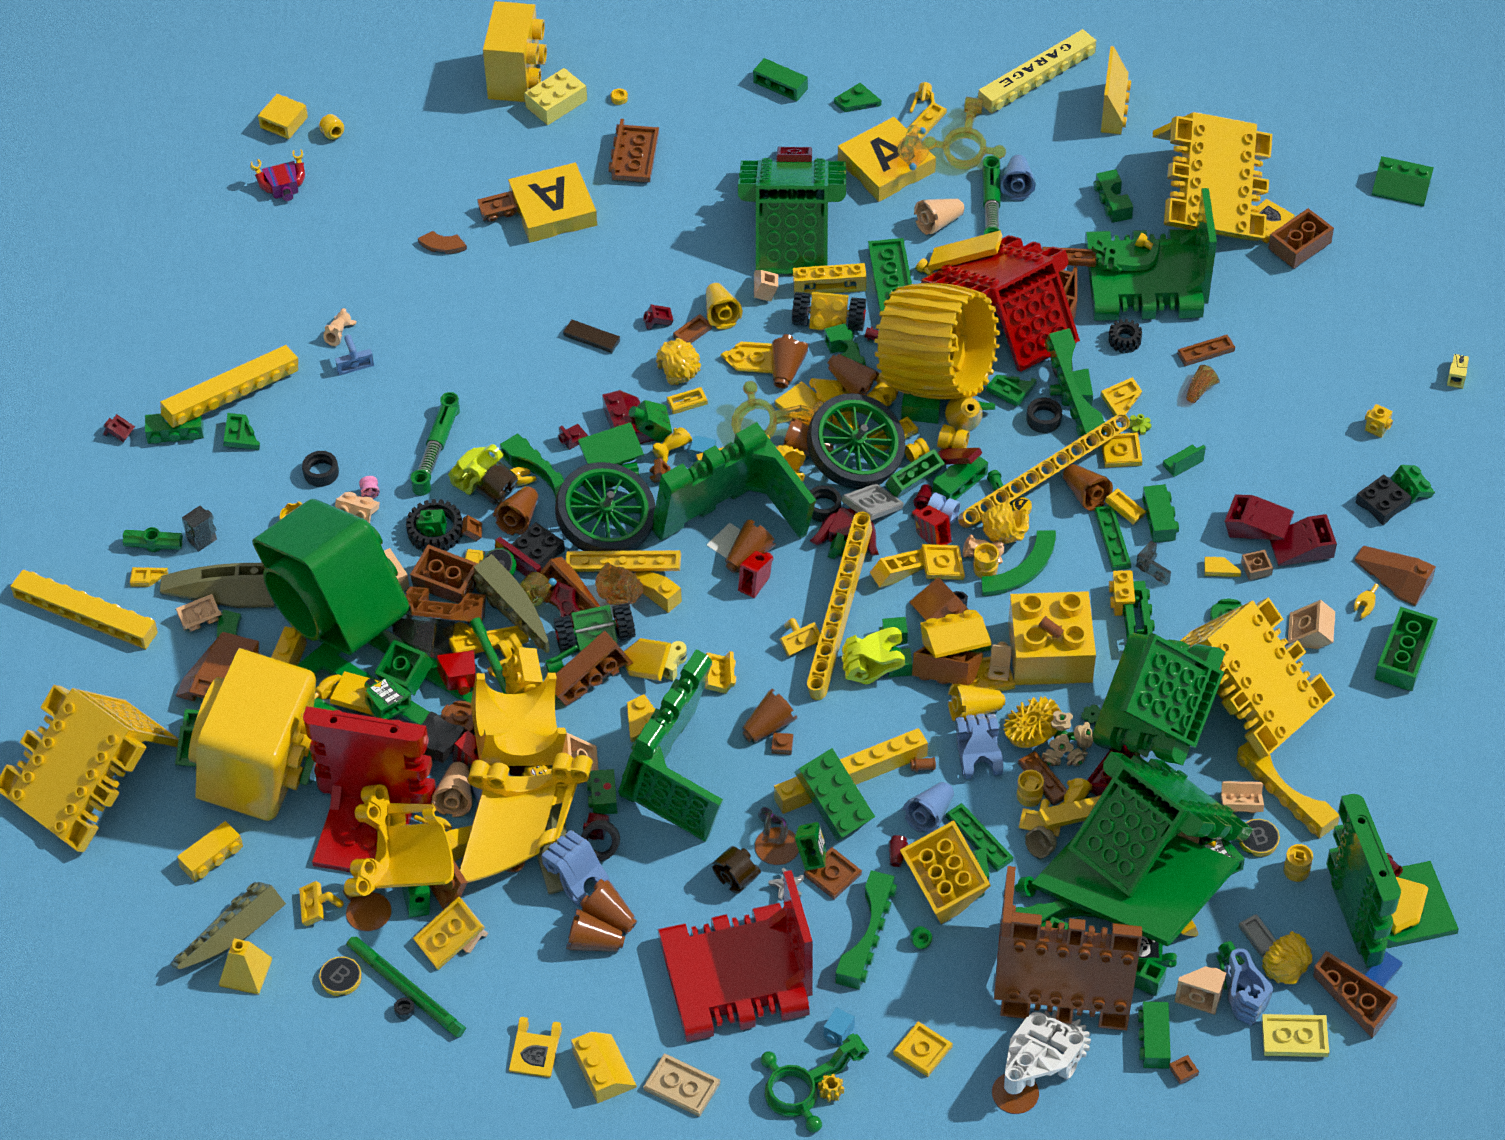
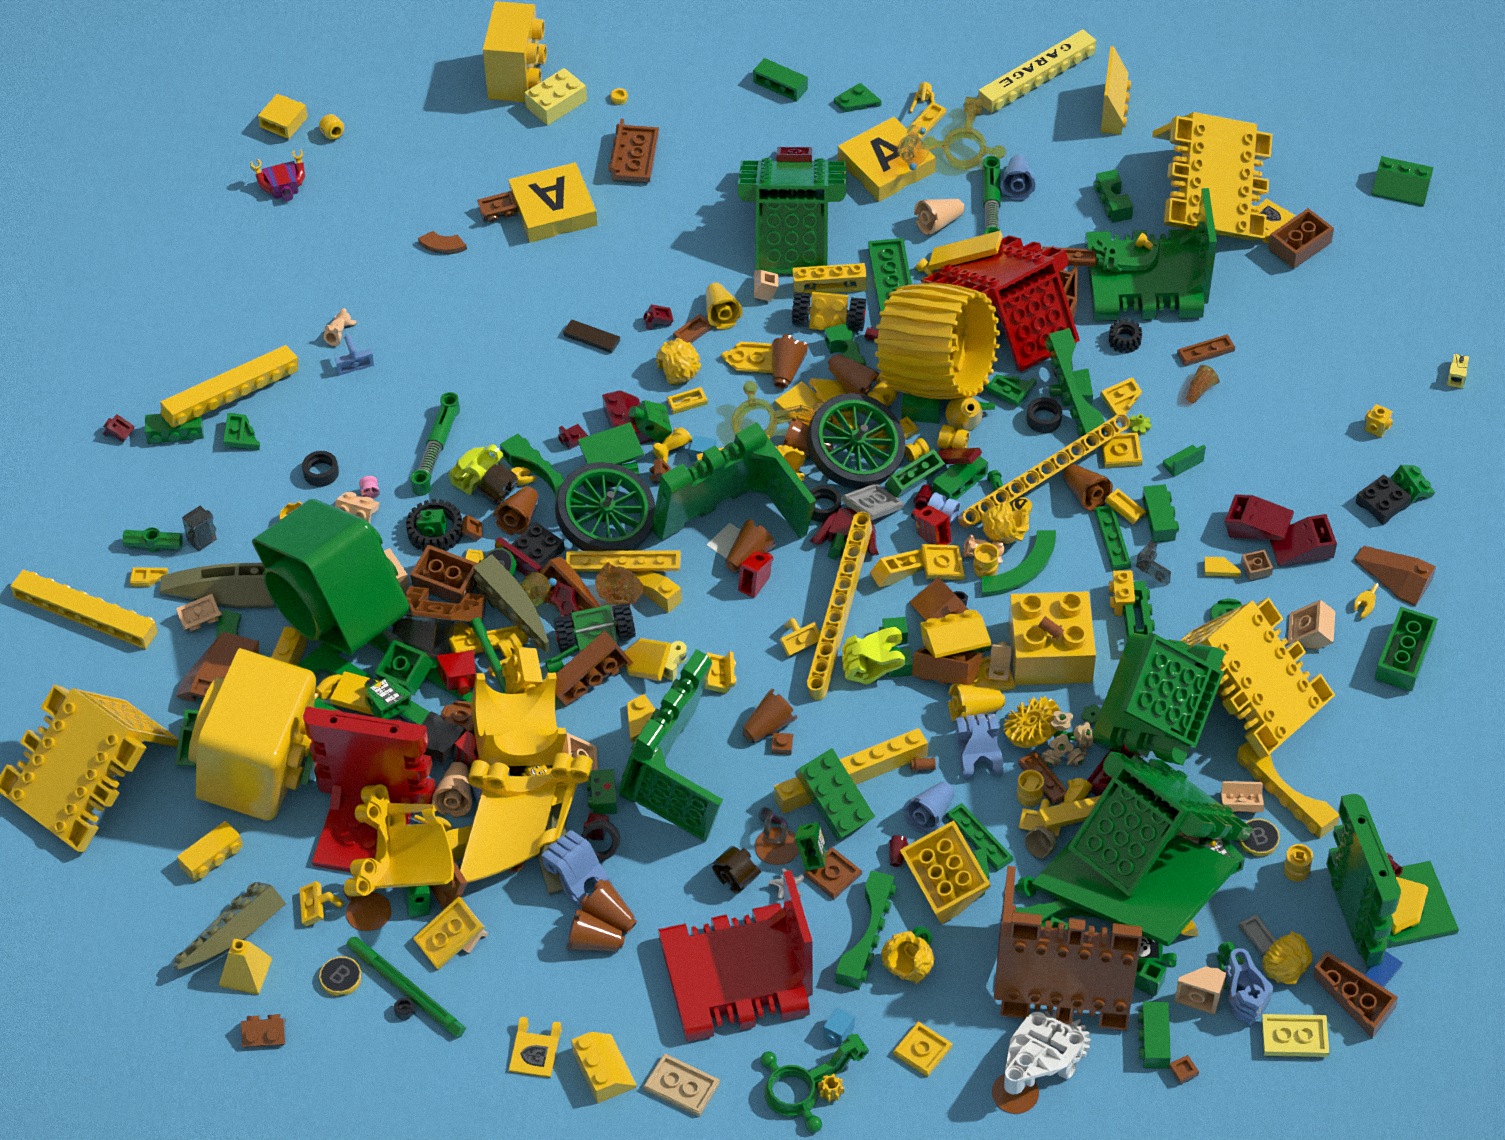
none -> dark orange bracket [241,1014,286,1047]
none -> yellow hair [881,931,935,984]

